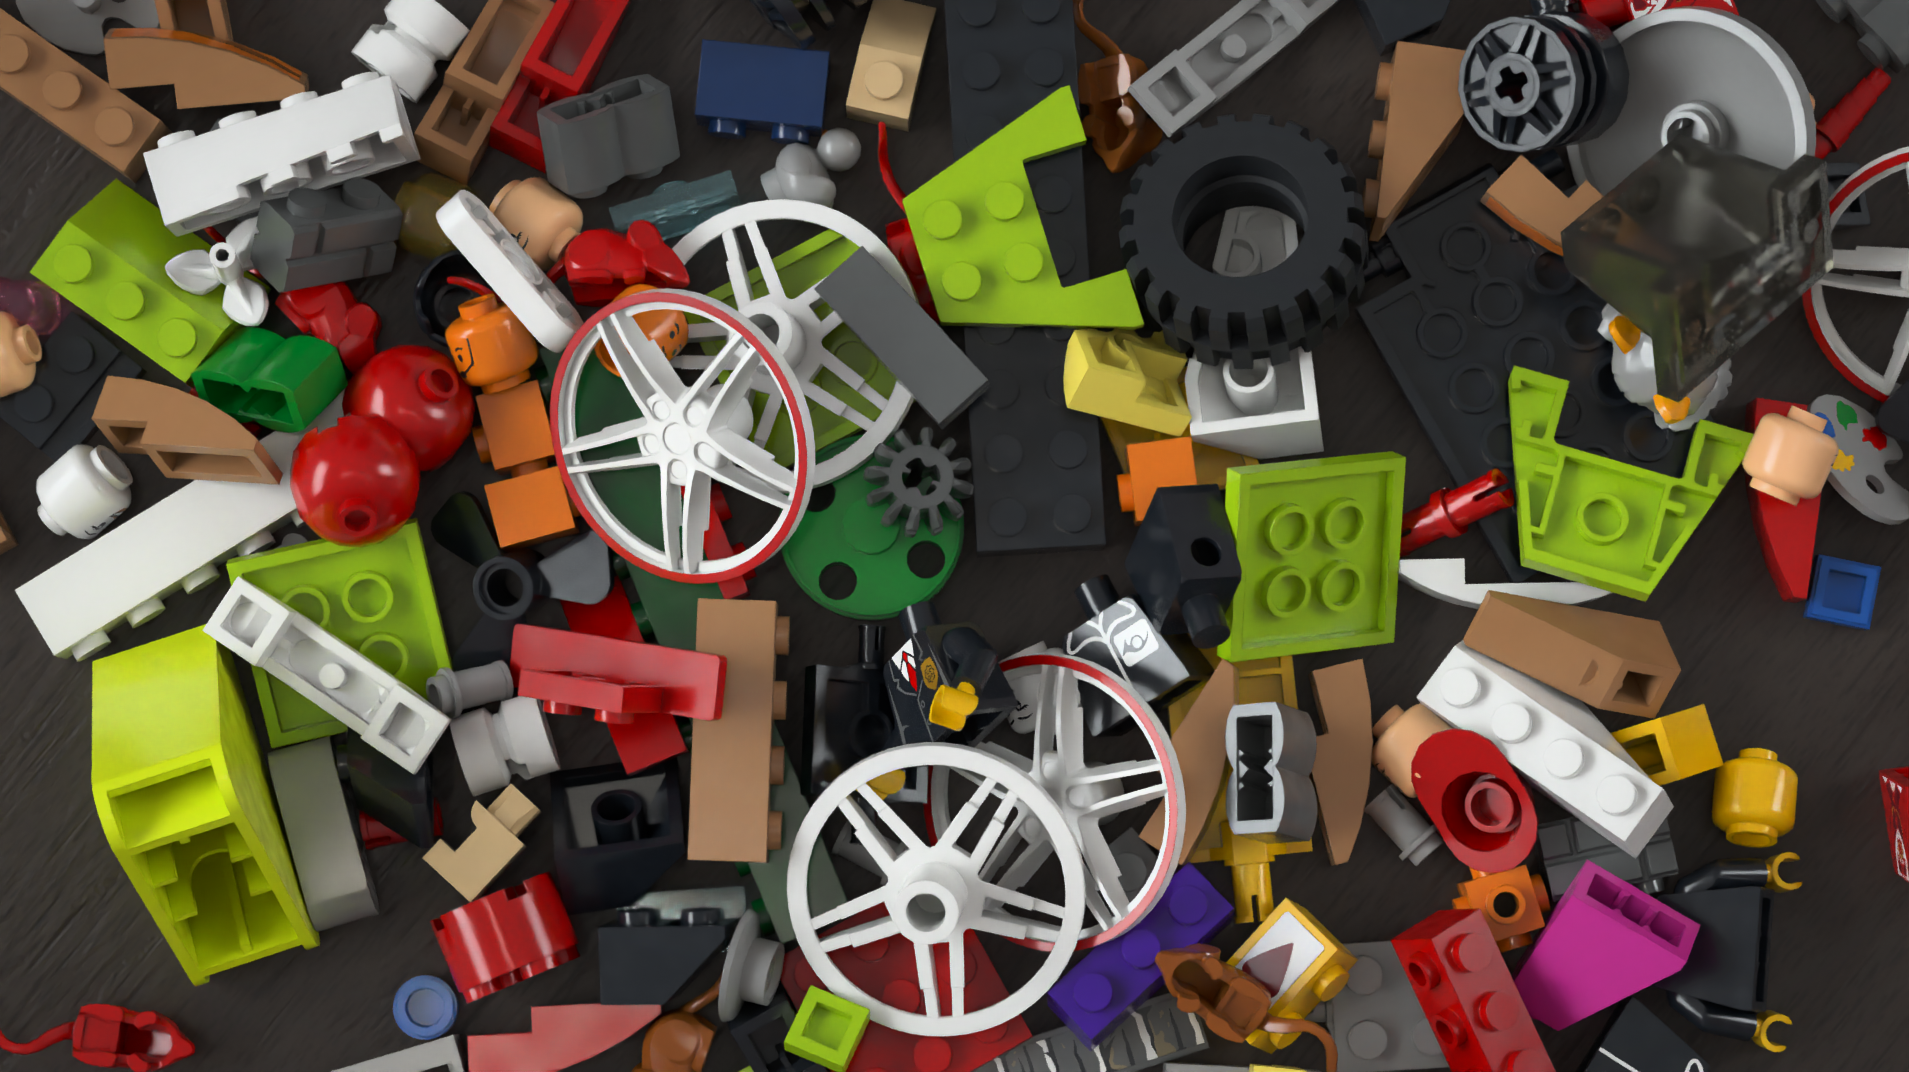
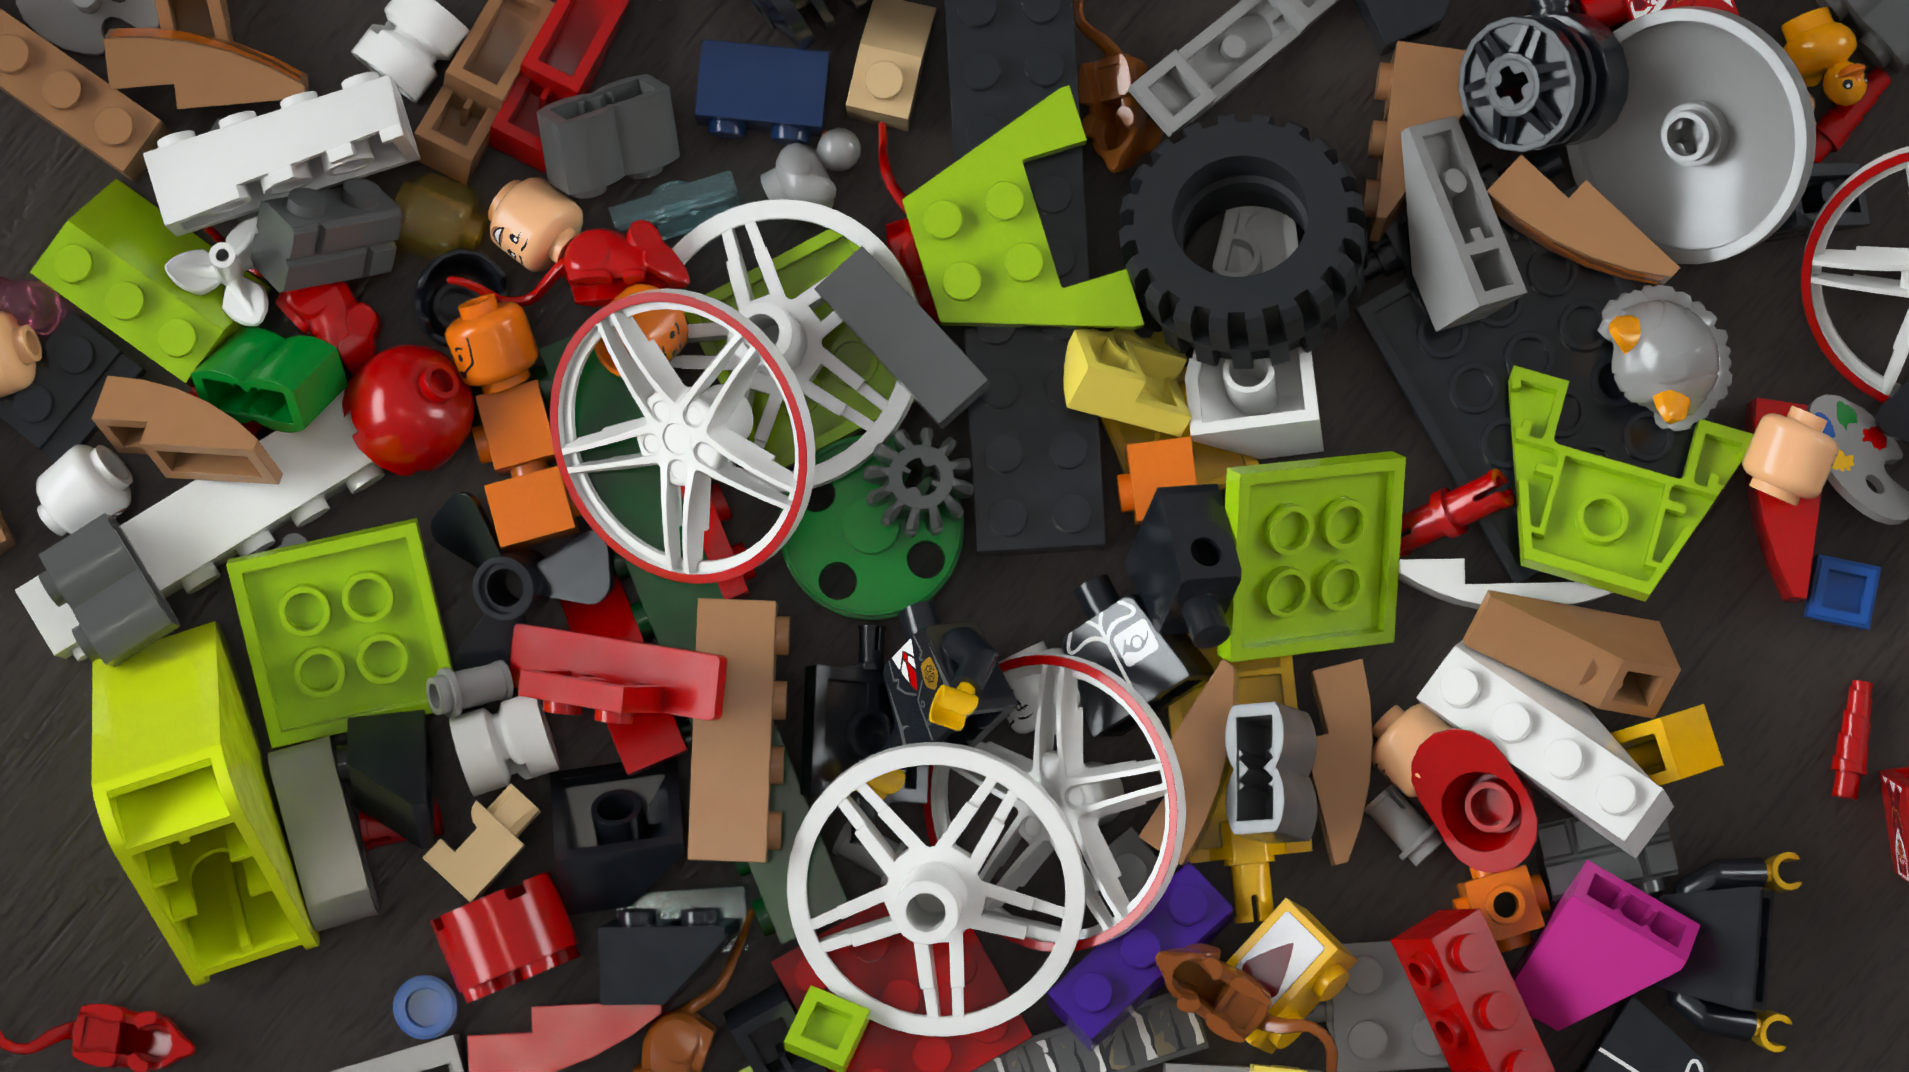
white slope [202,576,451,774] -> none
red cylinder [290,415,421,548] -> none
white beam [436,190,584,353] -> none
light grey piece [718,909,785,1022] -> none
clear smoke windscreen [1561,134,1834,403] -> none
yellow head [1712,748,1798,847] -> none
none -> dark grey brick [38,513,180,667]
none -> light grey slope [1401,115,1528,332]
none -> light orange animal [1781,7,1867,106]
none -> red animal [1830,680,1874,800]

